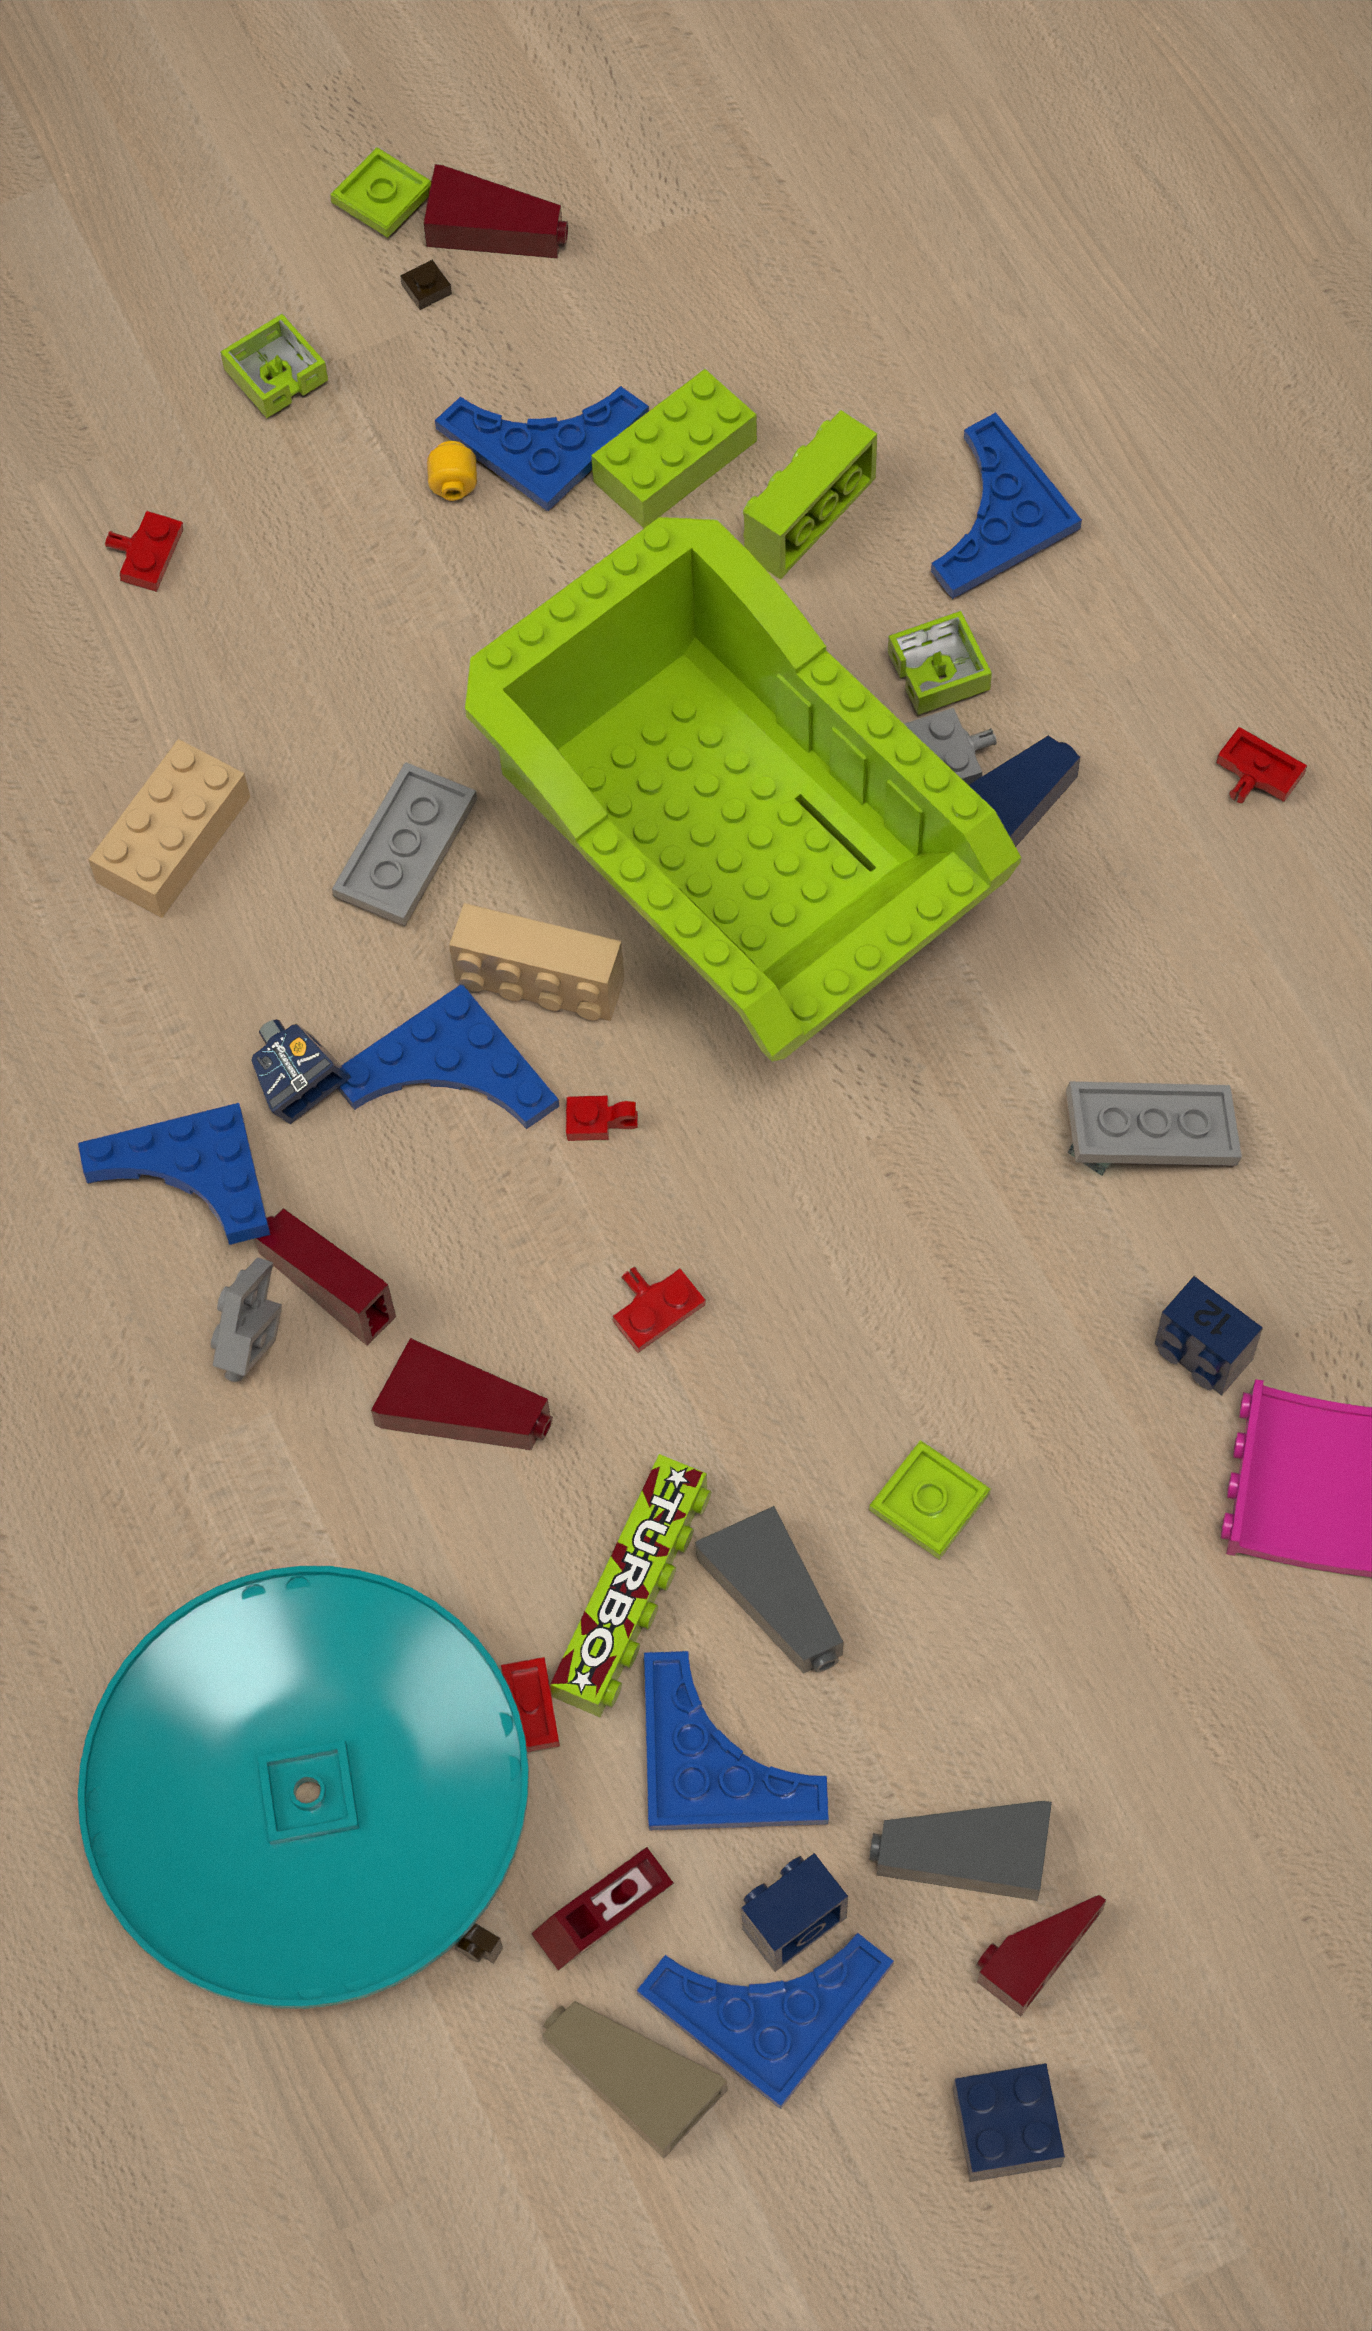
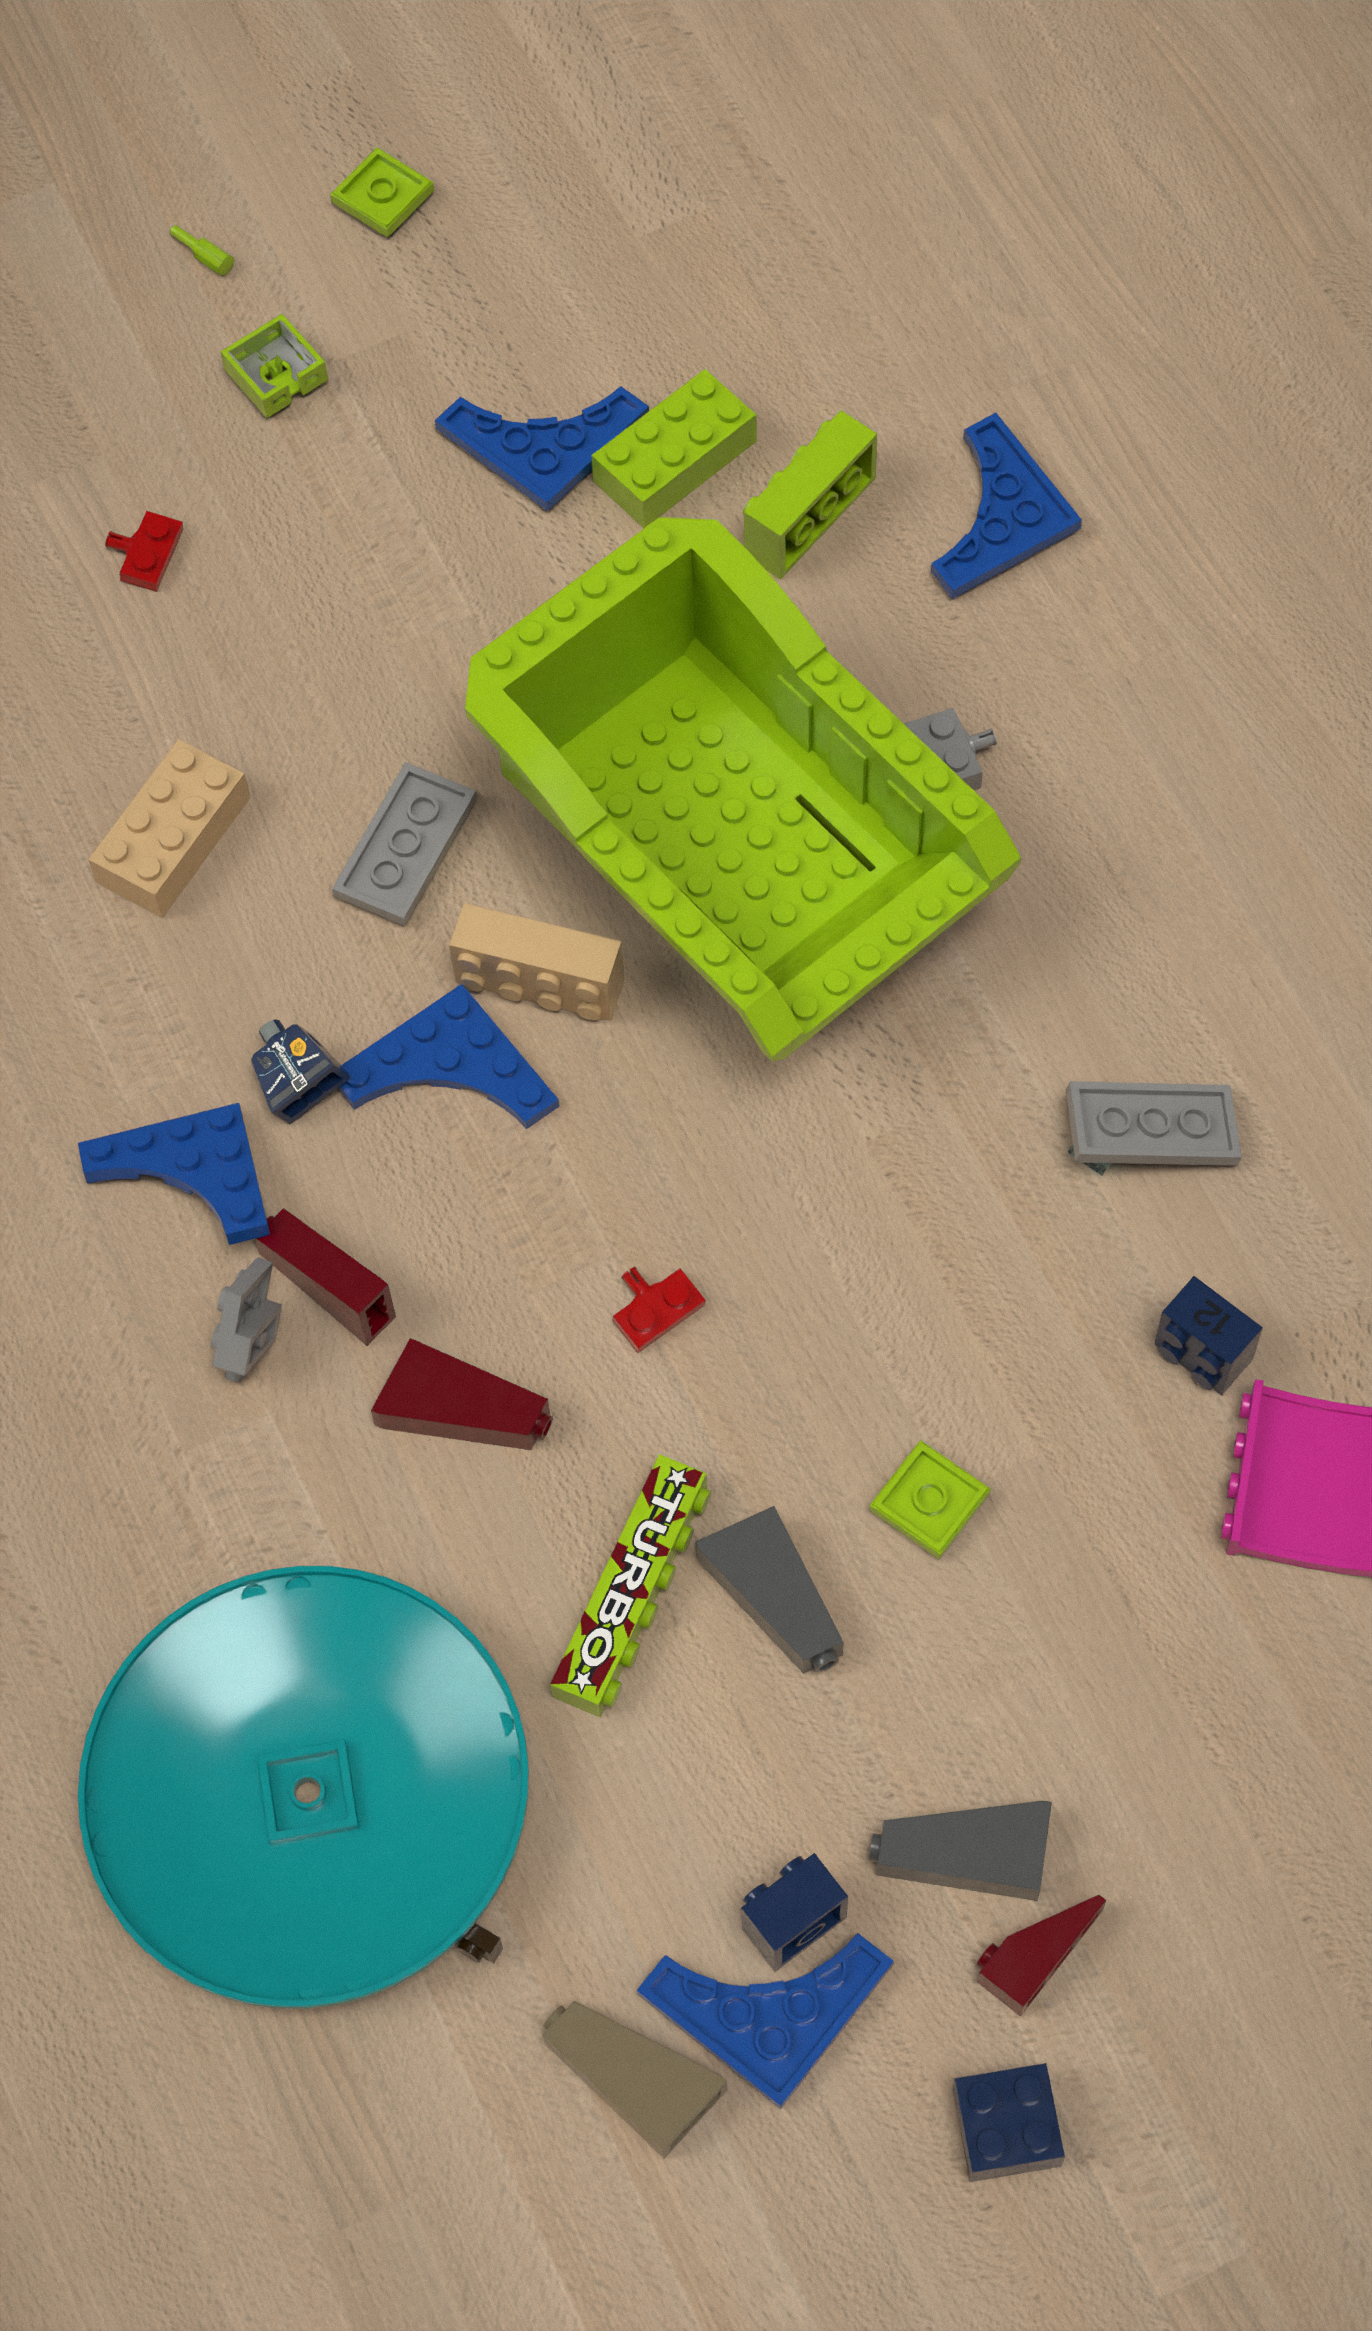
dark brown plate [400,259,452,310] -> none
dark red slope [423,164,568,259] -> none
yellow head [427,441,477,501] -> none
red plate [501,1657,560,1752] -> none
dark red slope [531,1847,674,1971] -> none
red plate [566,1095,638,1141] -> none
blue plate [644,1651,829,1831] -> none
lime piece [888,611,992,715] -> none
dark blue slope [969,735,1080,847] -> none
red plate [1216,727,1307,803] -> none
none -> lime axle [170,225,234,276]

